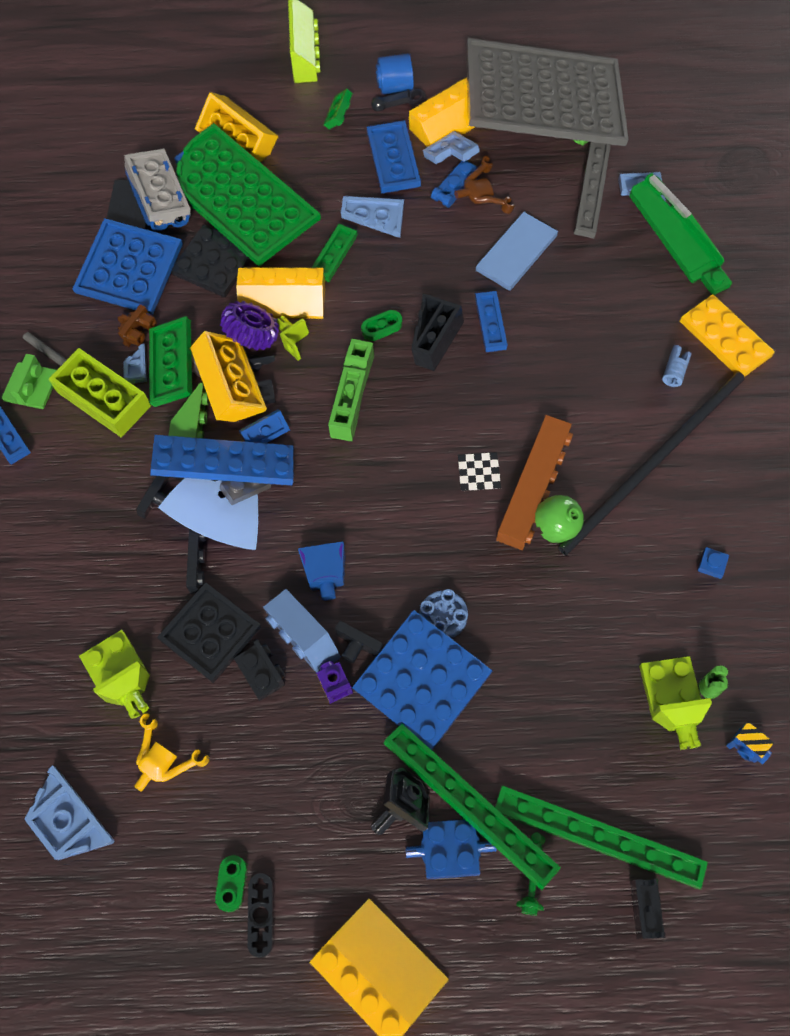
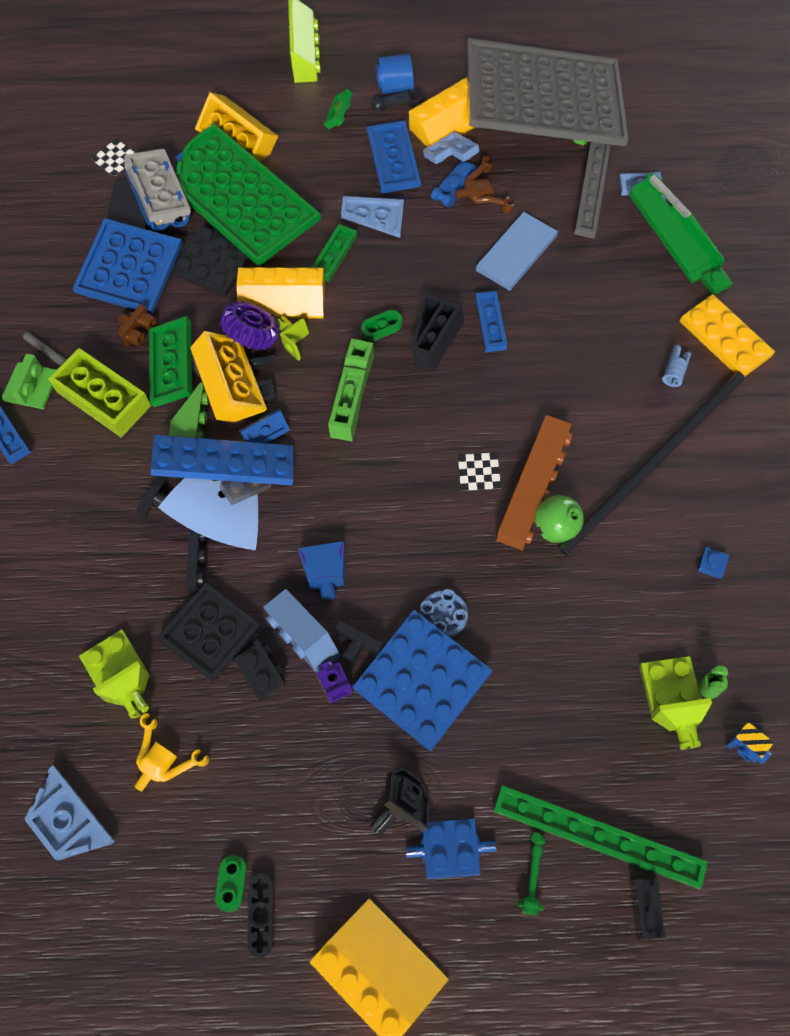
medium blue tile [123,344,148,384] -> none
green plate [384,724,561,890] -> none
none -> sticker [91,139,135,176]

